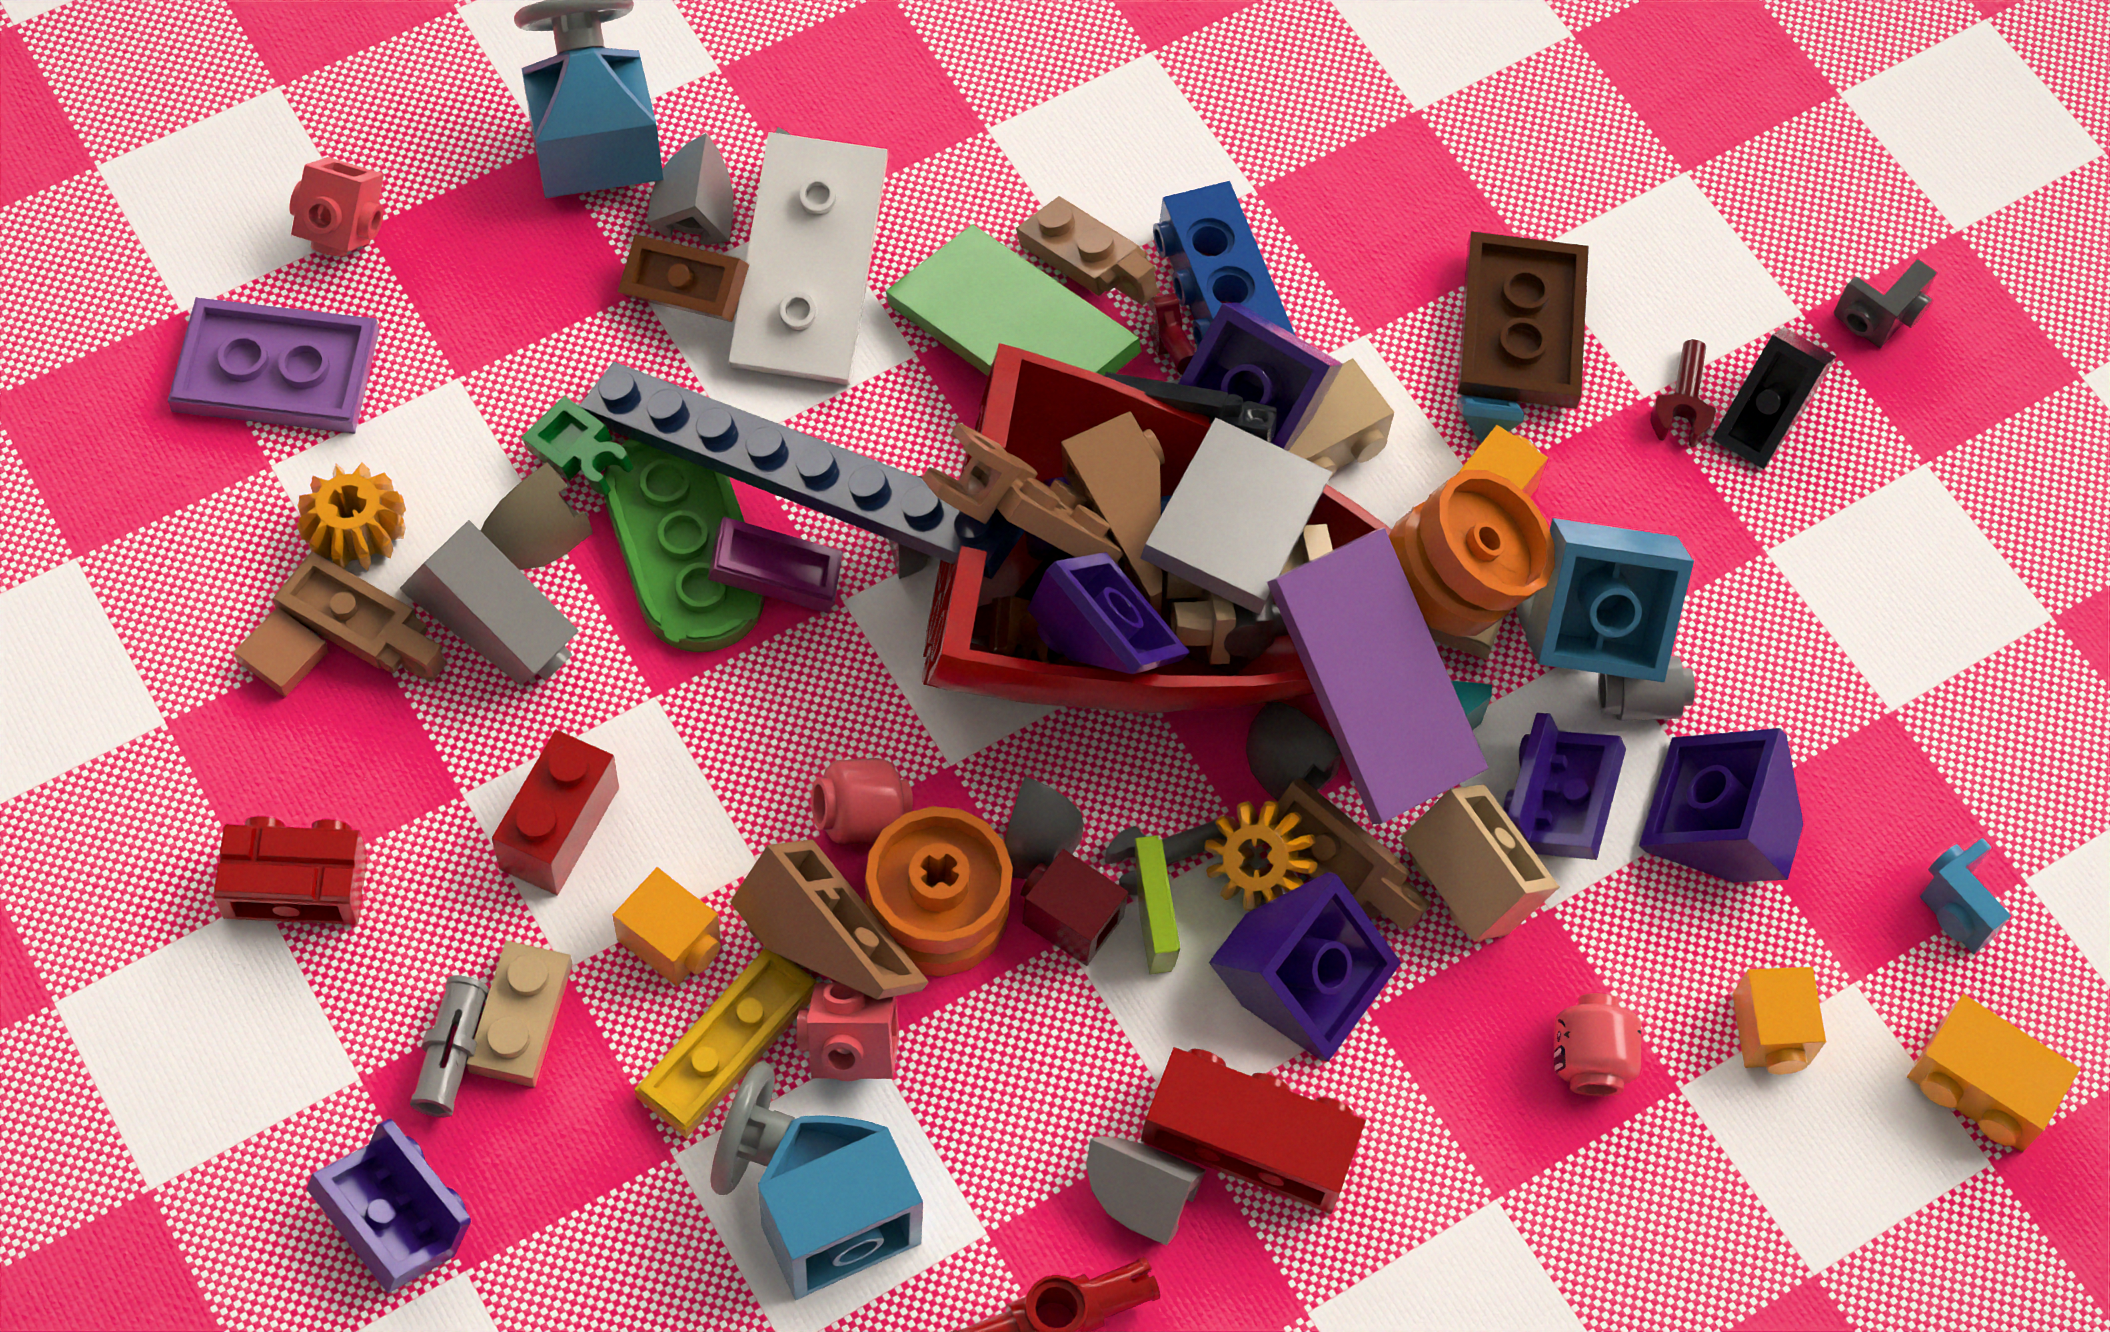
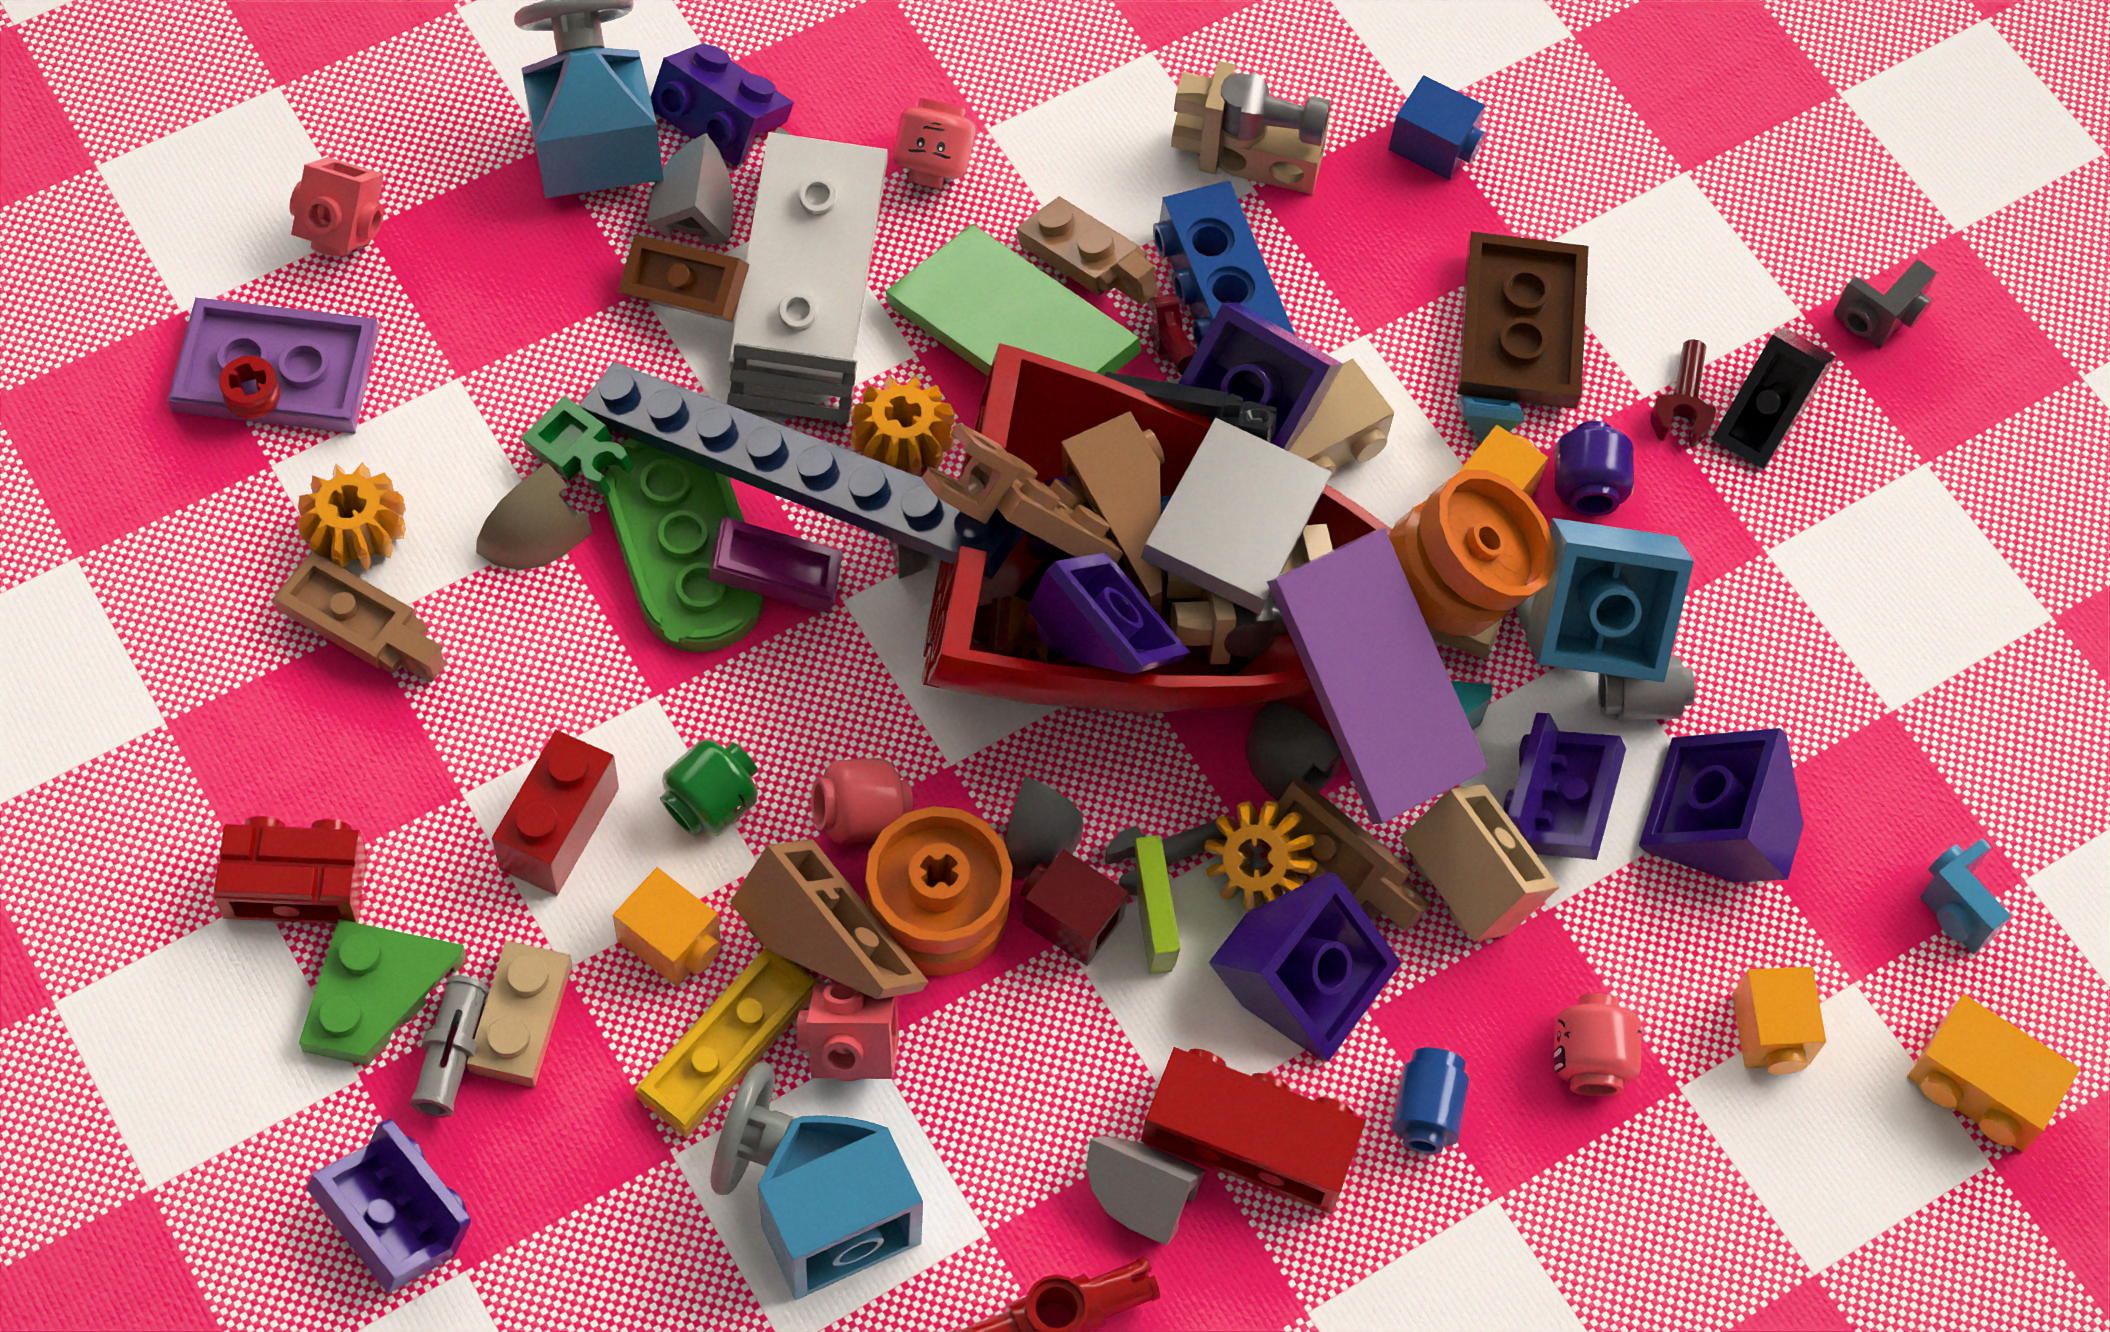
nougat tile [234,607,329,697] -> none
light grey slope [399,520,579,685] -> none
none -> red bush [219,355,280,419]
none -> bright green wing [299,919,466,1065]
none -> dark purple bracket [650,43,794,166]
none -> green head [660,740,758,836]
none -> dark grey tile [727,343,858,423]
none -> light orange gear [851,374,954,476]
none -> coral head [893,98,976,189]
none -> tan hips [1171,61,1331,195]
none -> blue brick [1388,75,1486,180]
none -> blue brick [1391,1047,1470,1154]
none -> dark purple head [1554,421,1634,516]

